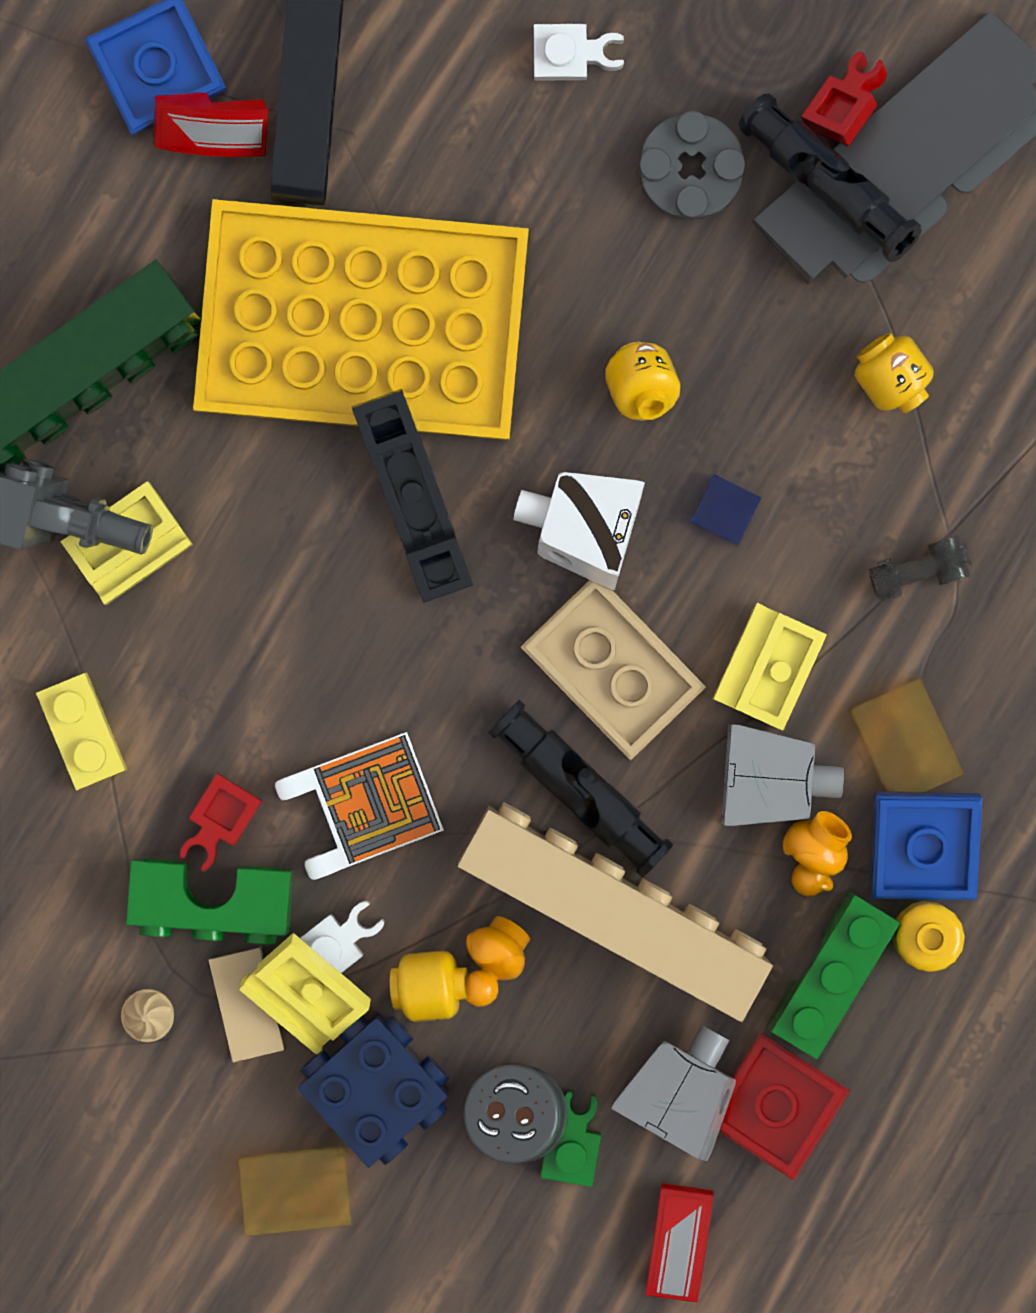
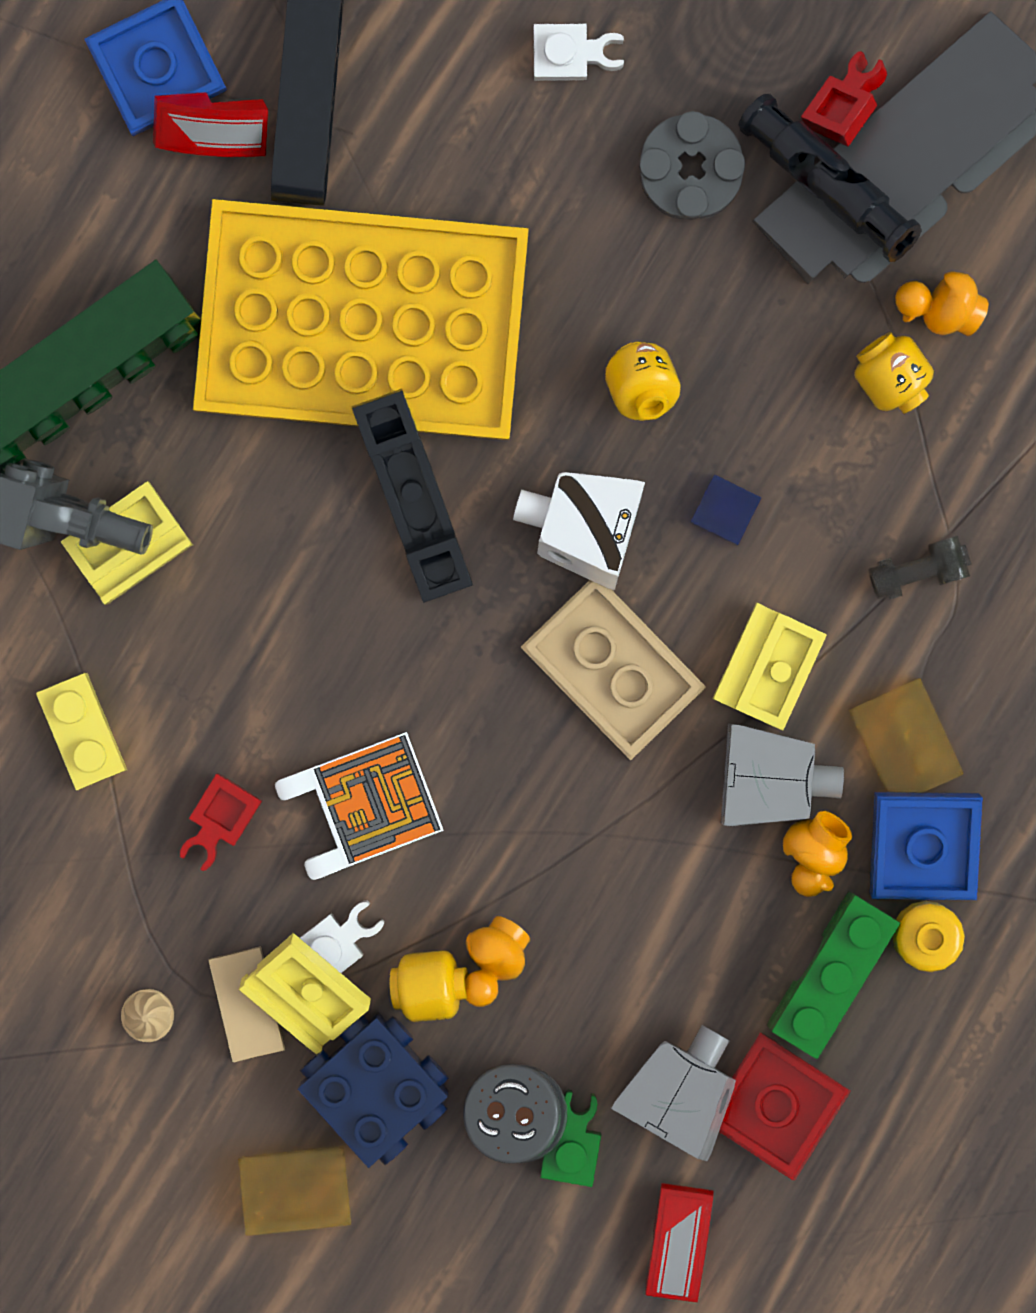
green arch [126,858,294,944] -> none
tan brick [457,802,773,1022] -> none
black piece [488,700,673,878] -> none
none -> light orange animal [895,271,989,336]

